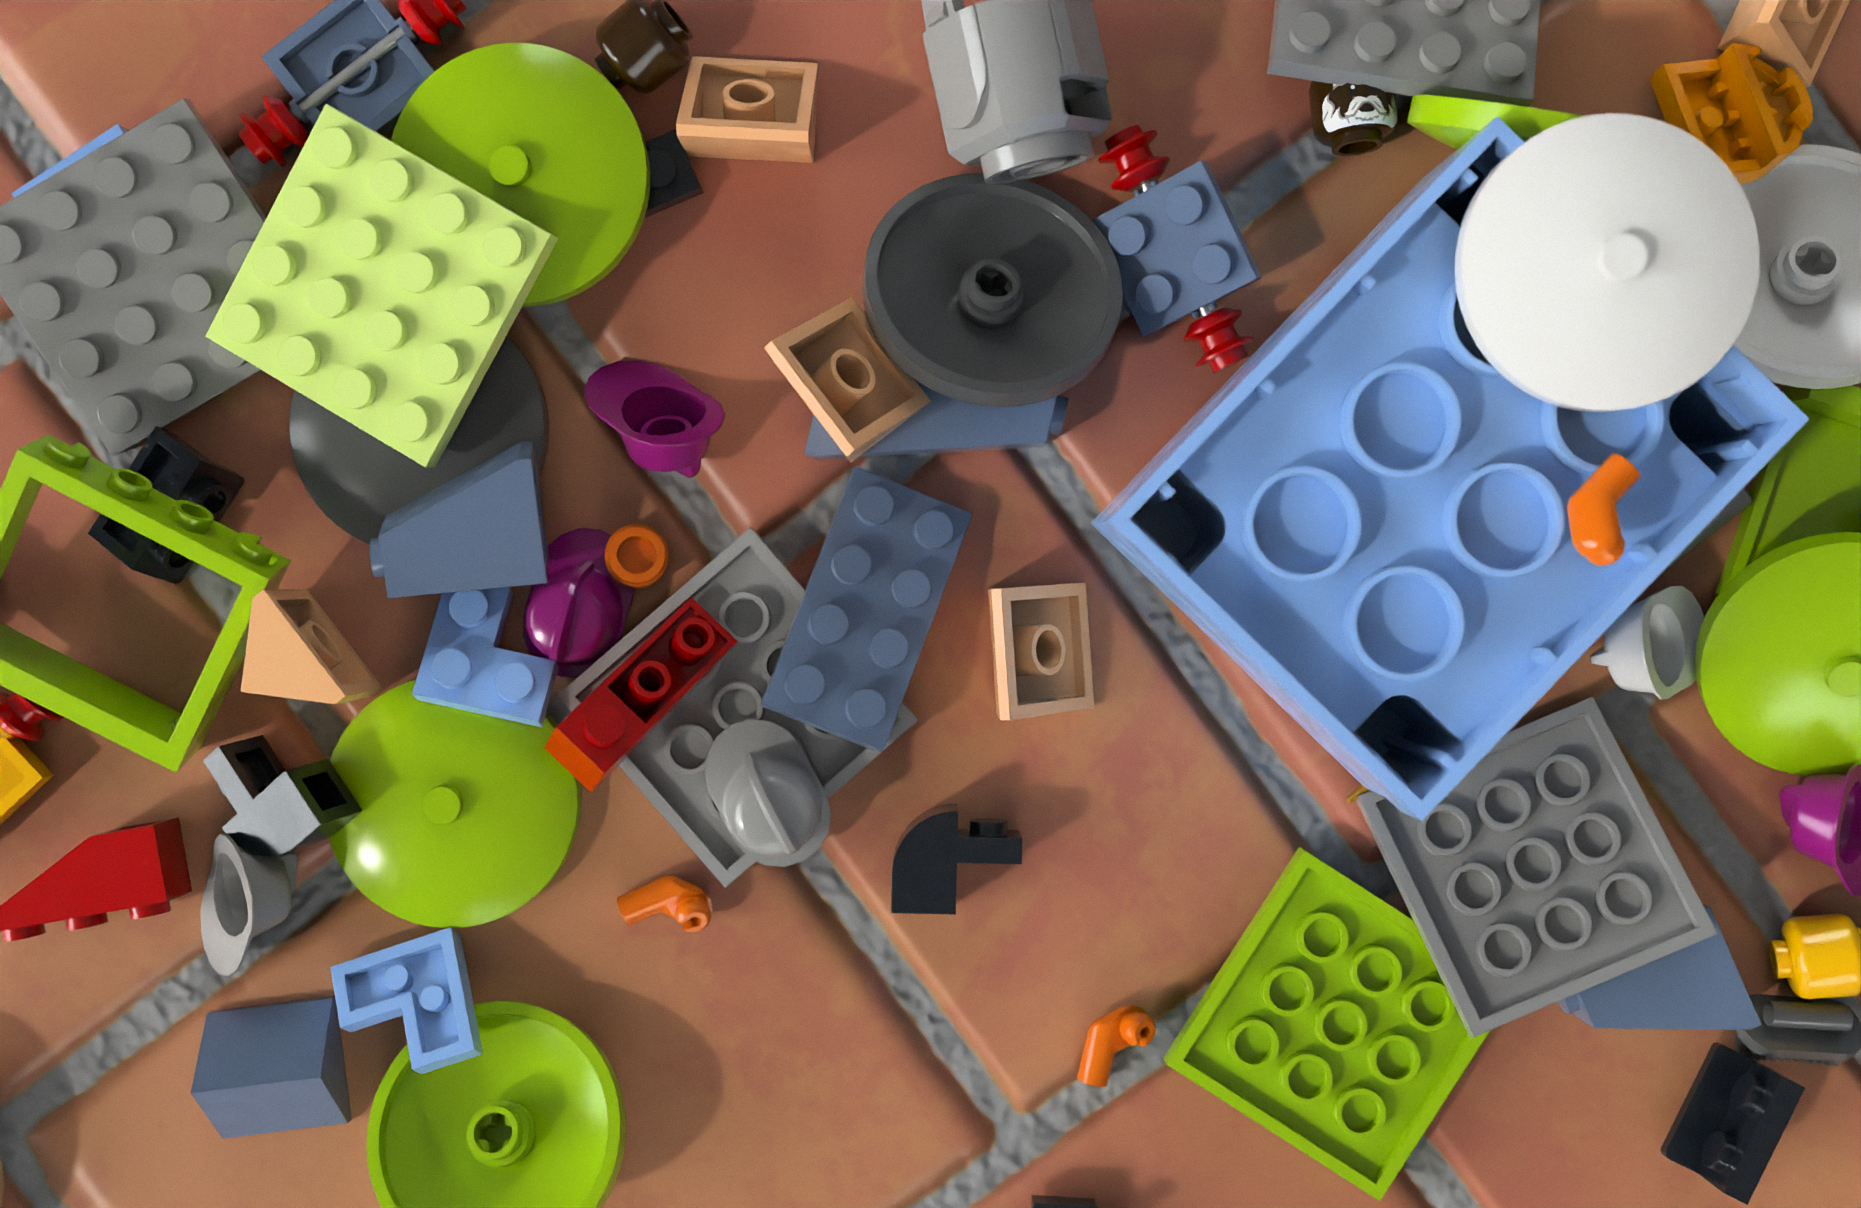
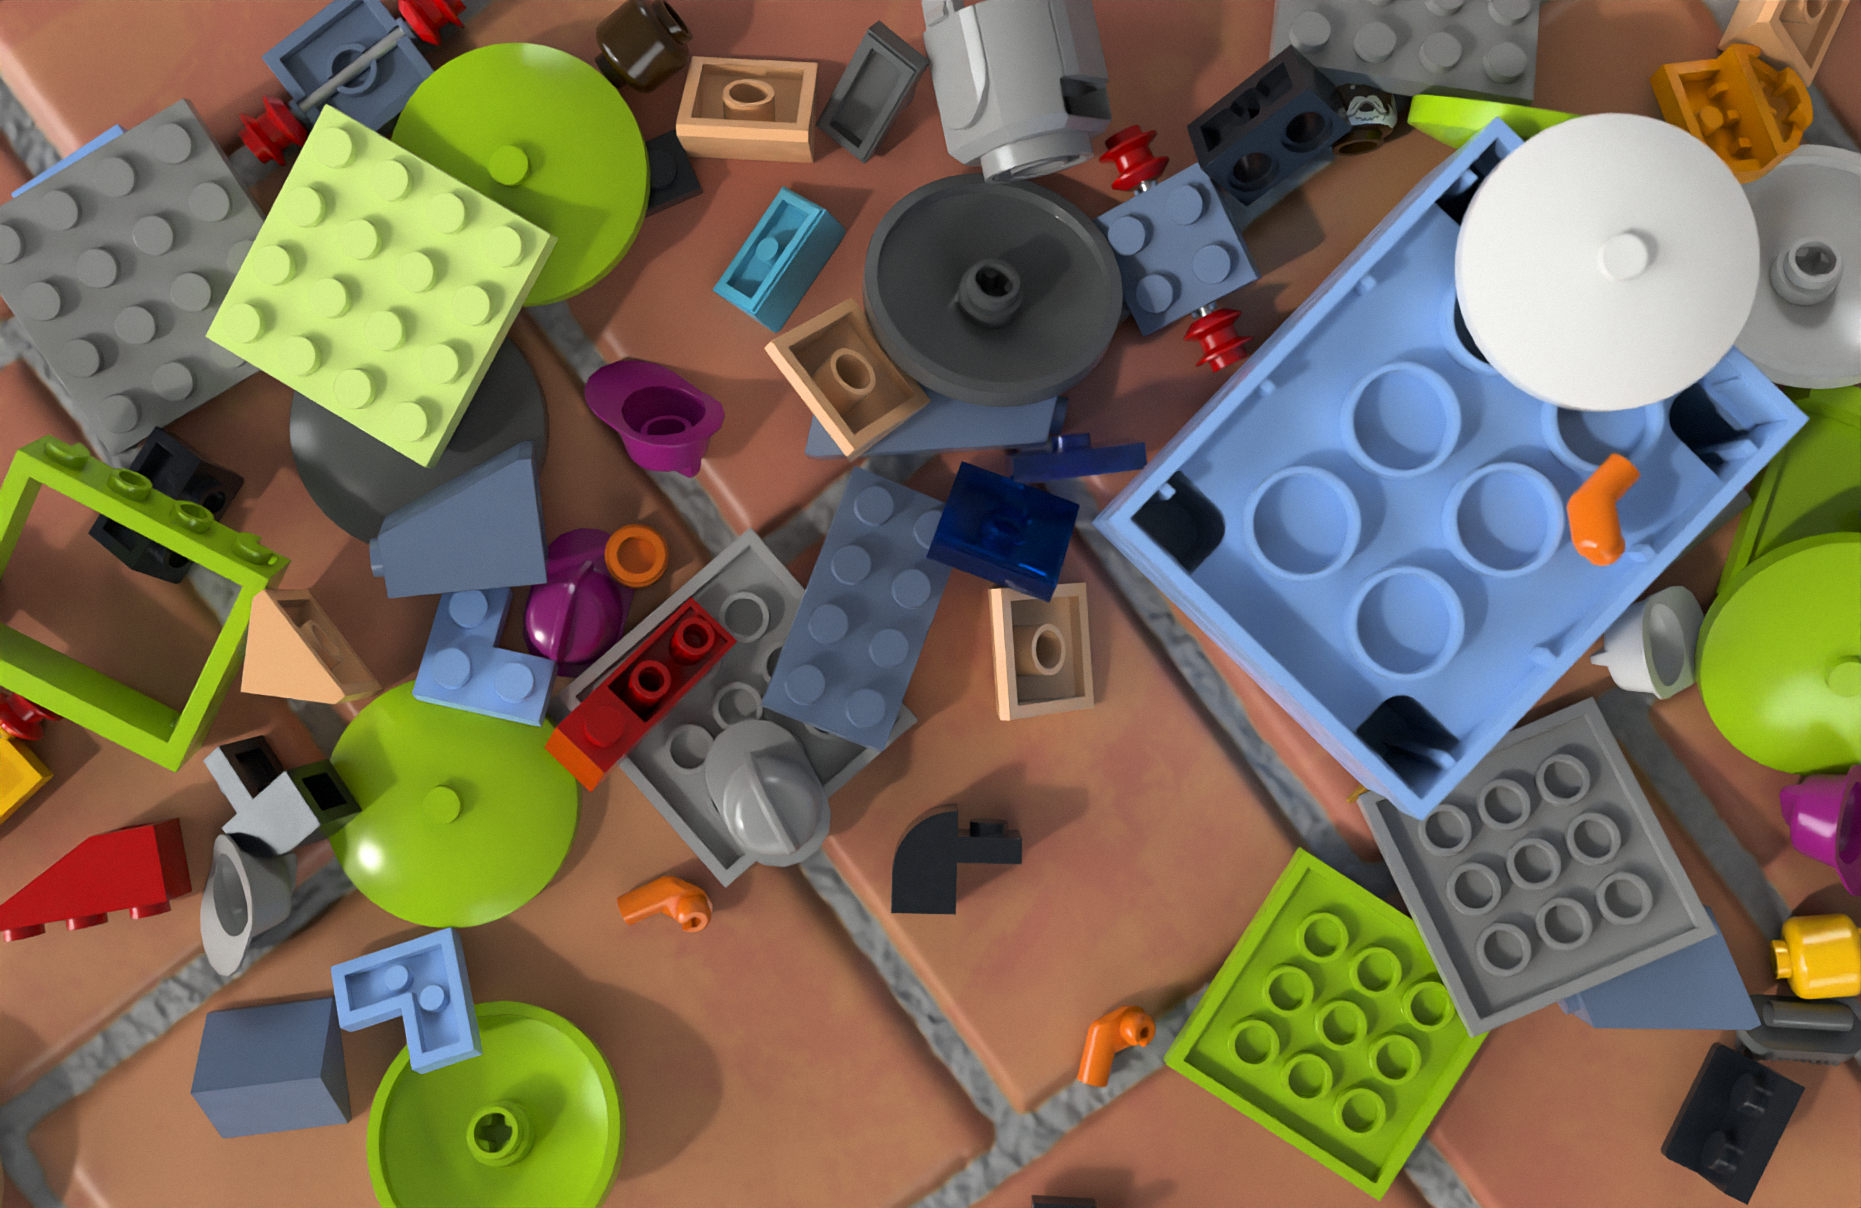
none -> medium azure slope [713,186,846,333]
none -> dark grey tile [815,21,930,164]
none -> clear blue plate [926,461,1080,603]
none -> clear blue plate [1004,432,1147,484]
none -> black brick [1187,44,1353,207]

